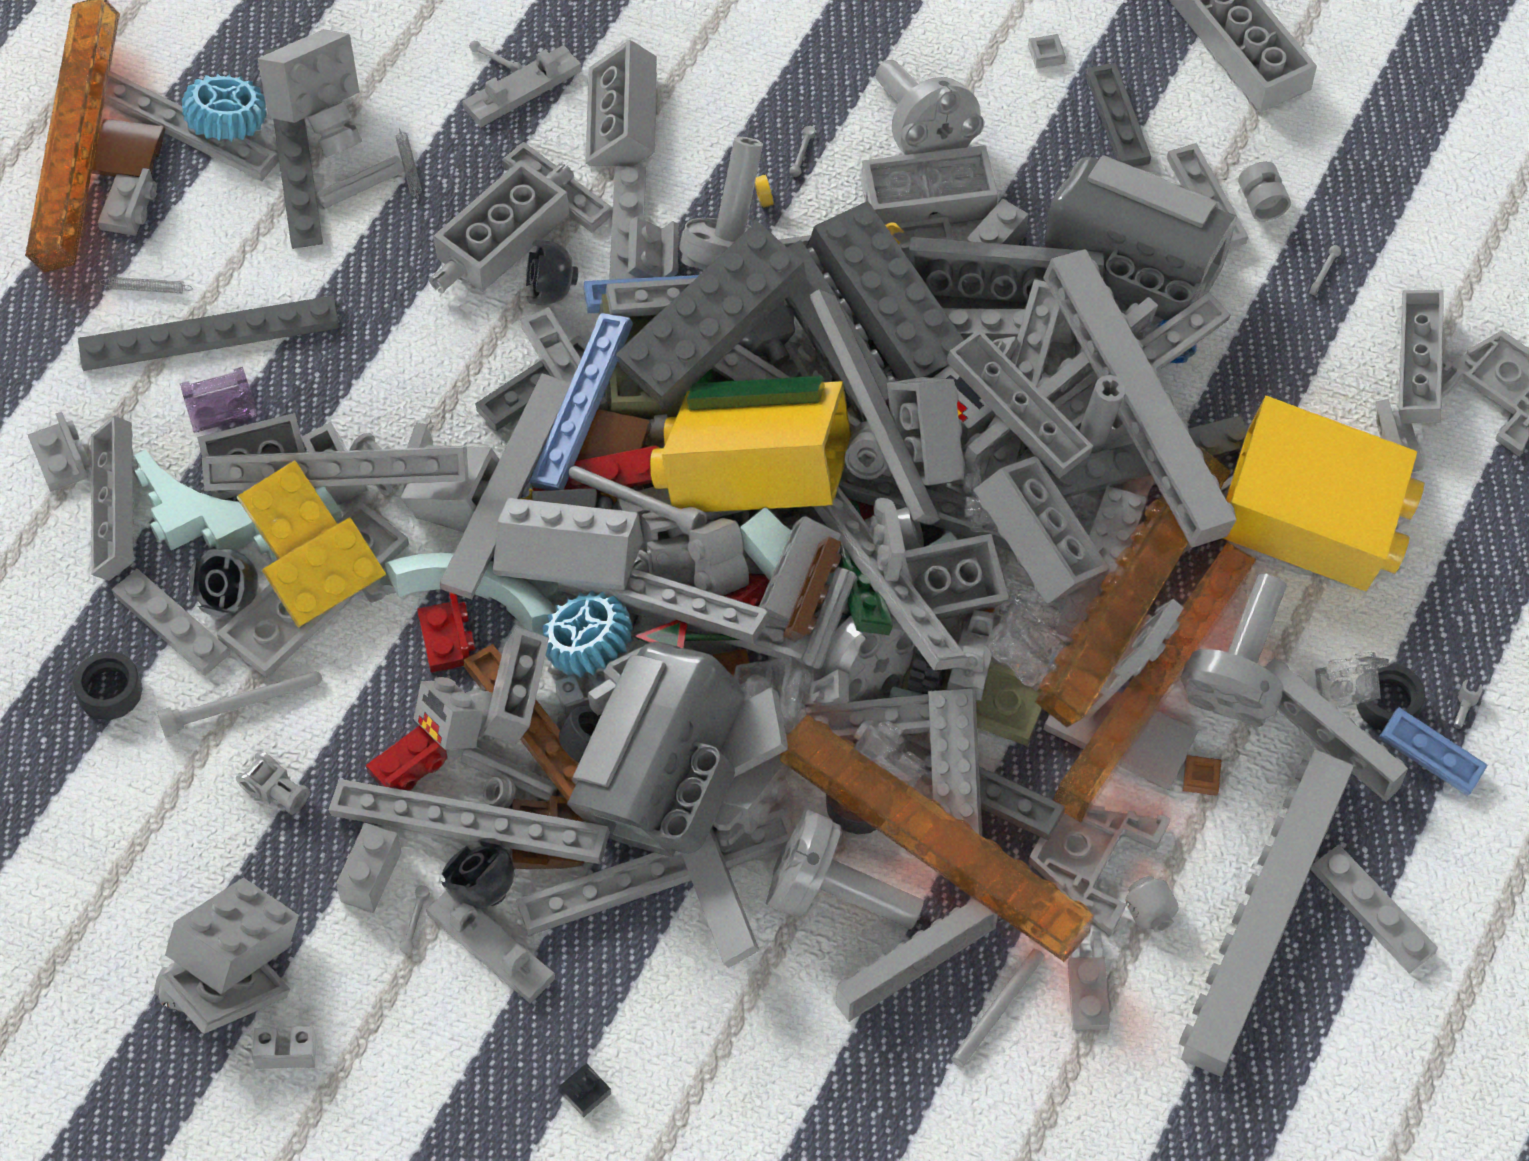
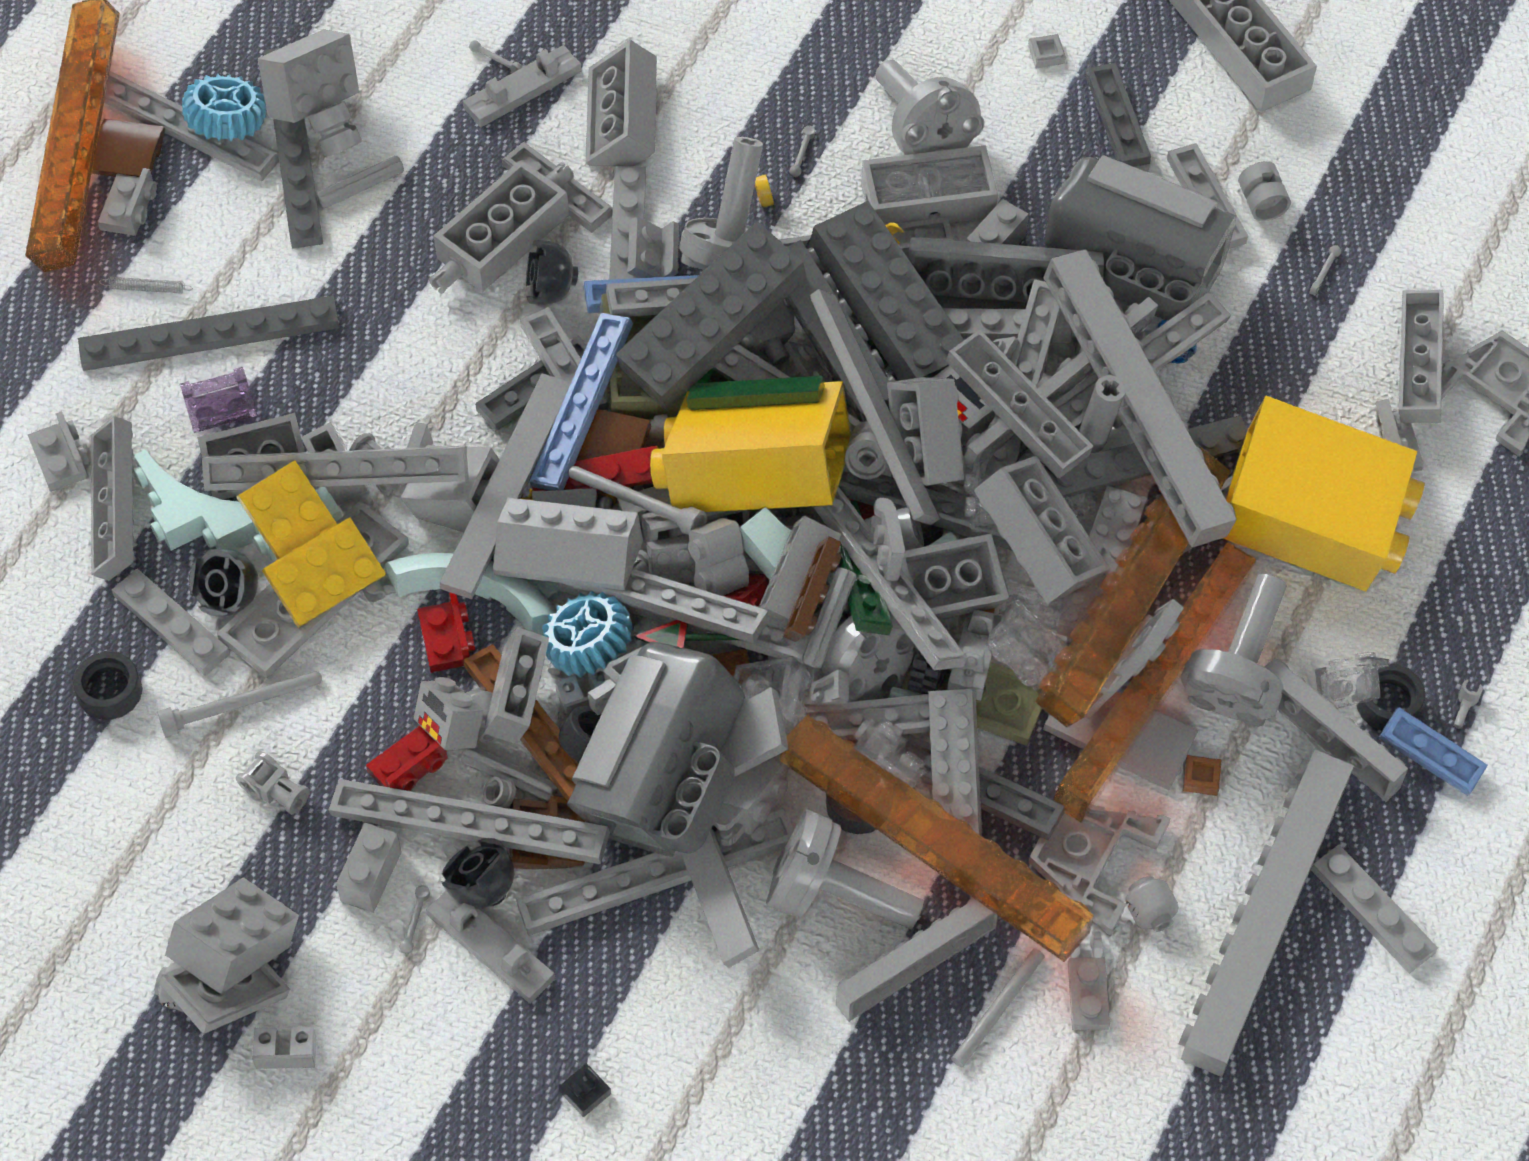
light grey piece [396,128,422,200] -> none

